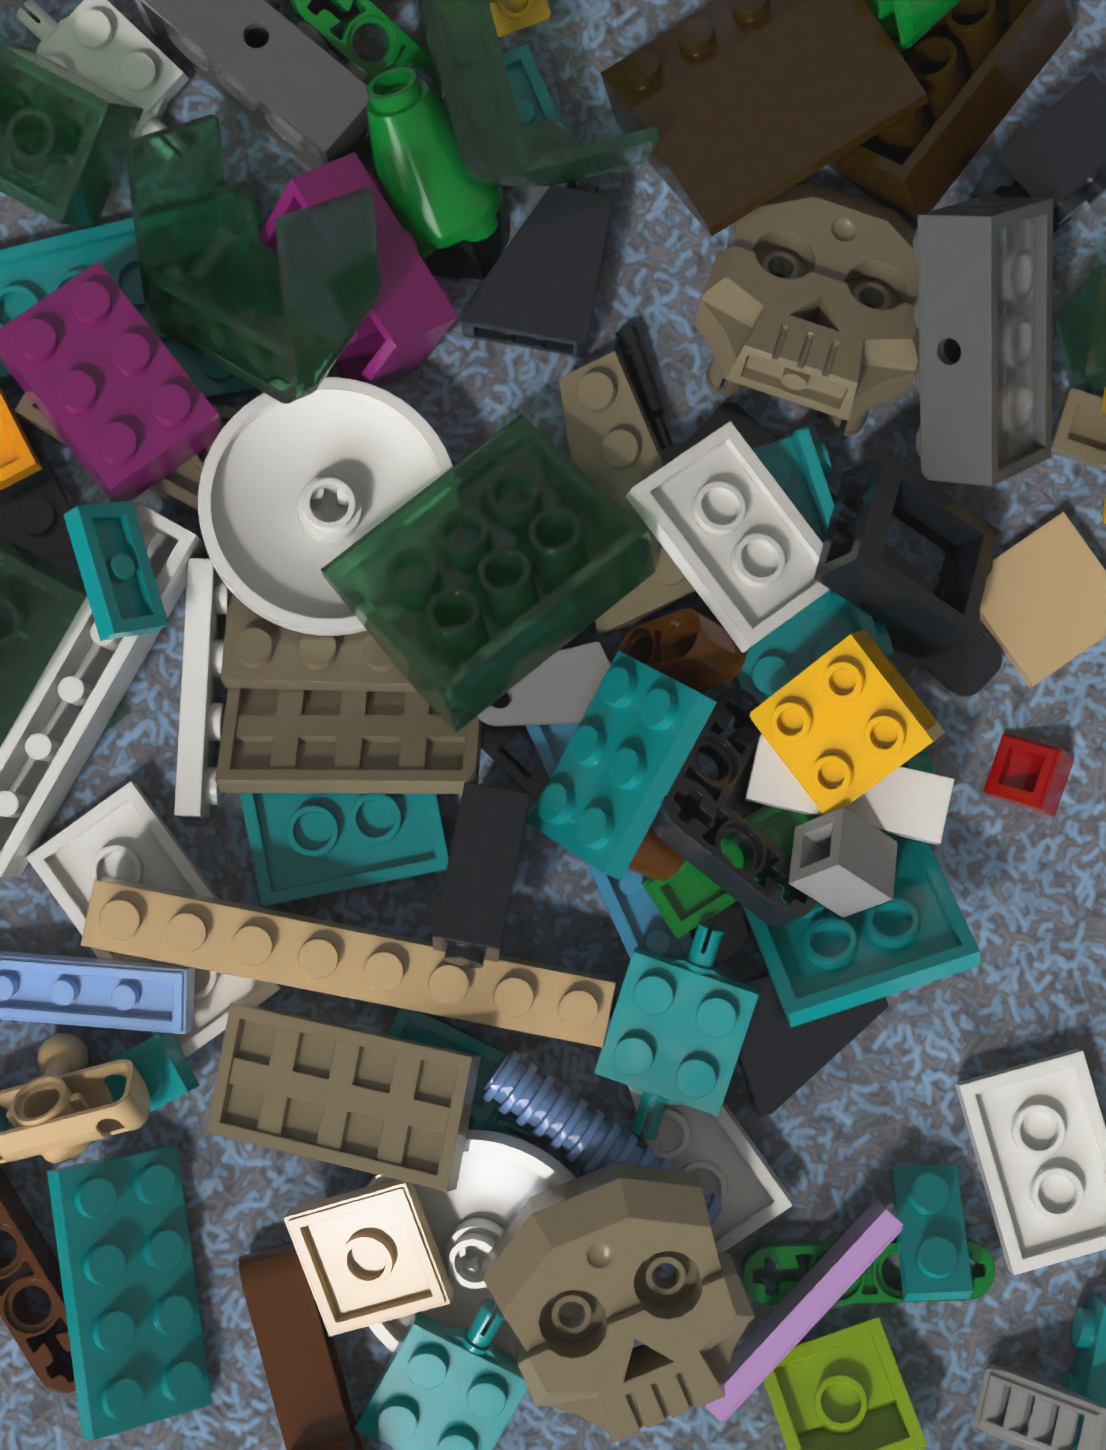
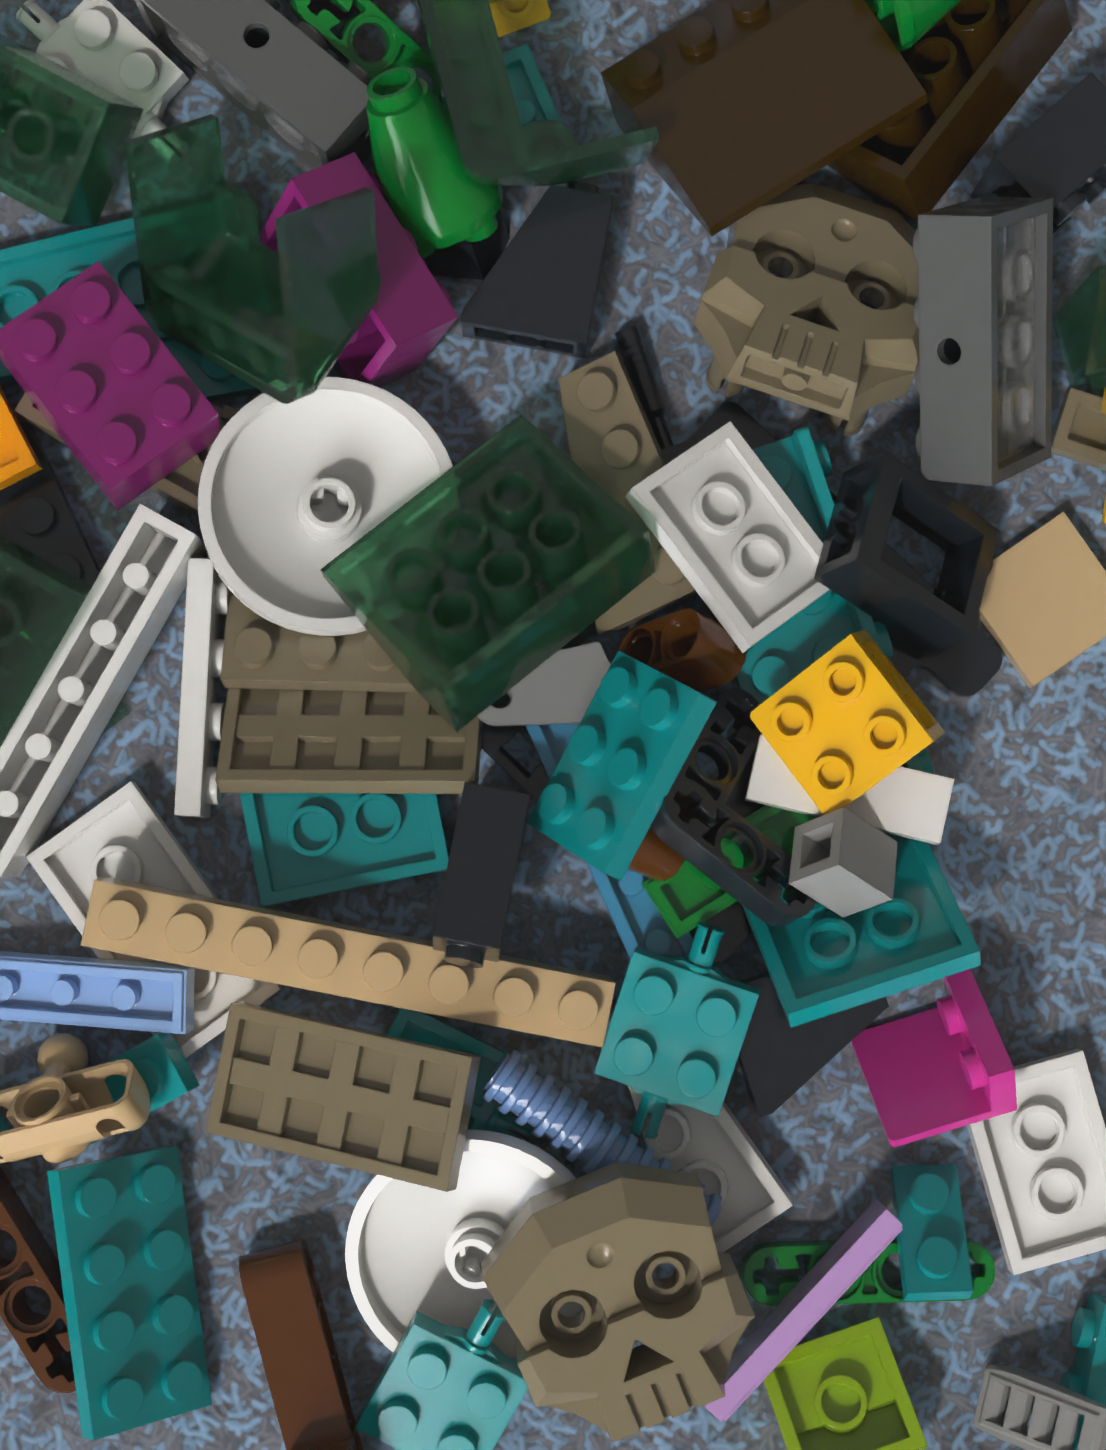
teal plate [64,500,169,641] -> none
tile [284,1179,455,1337] -> none
red slope [983,732,1074,817] -> none
none -> dark pink bracket [851,969,1017,1147]

